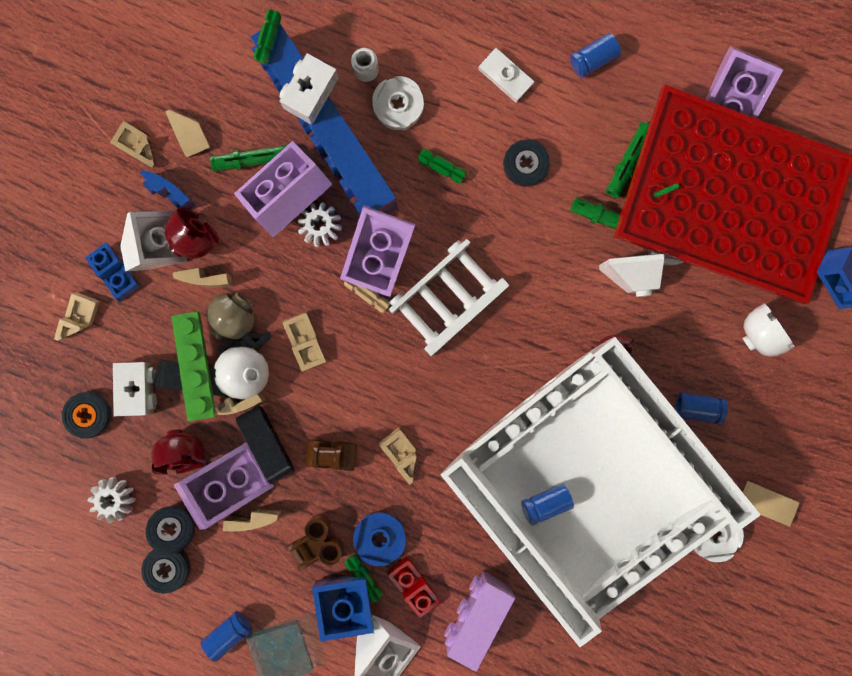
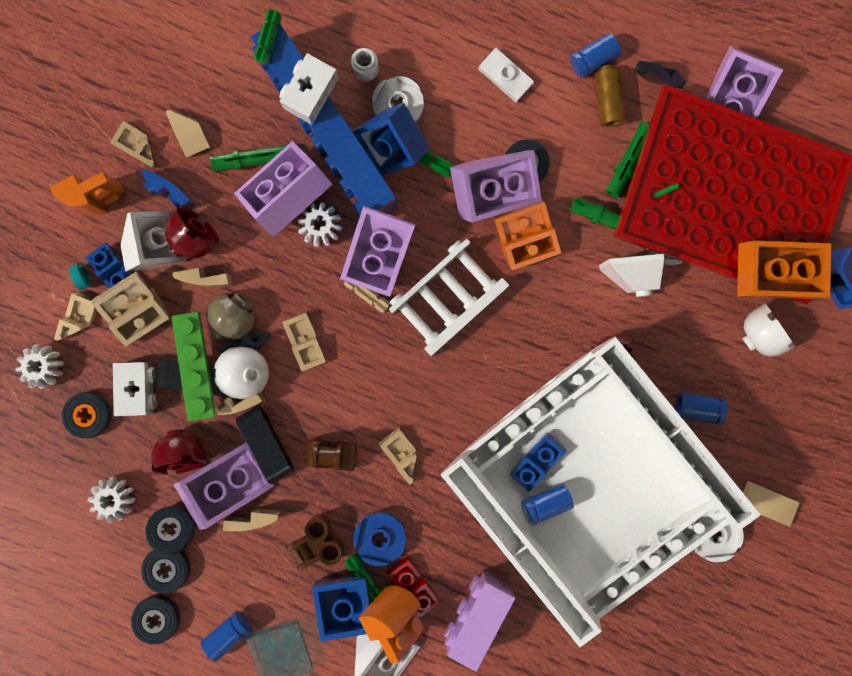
none -> white gear [15,344,65,389]
none -> orange brick [49,172,126,216]
none -> teal tile [69,263,92,290]
none -> tan brick [92,271,170,347]
none -> black bush [131,595,180,645]
none -> blue slope [352,103,430,175]
none -> orange brick [358,586,425,663]
none -> lavender slope [450,150,542,223]
none -> orange brick [493,200,561,271]
none -> blue slope [509,432,566,492]
none -> pearl gold brick [595,65,627,127]
none -> black slope [634,60,685,89]
none -> orange brick [737,241,831,299]

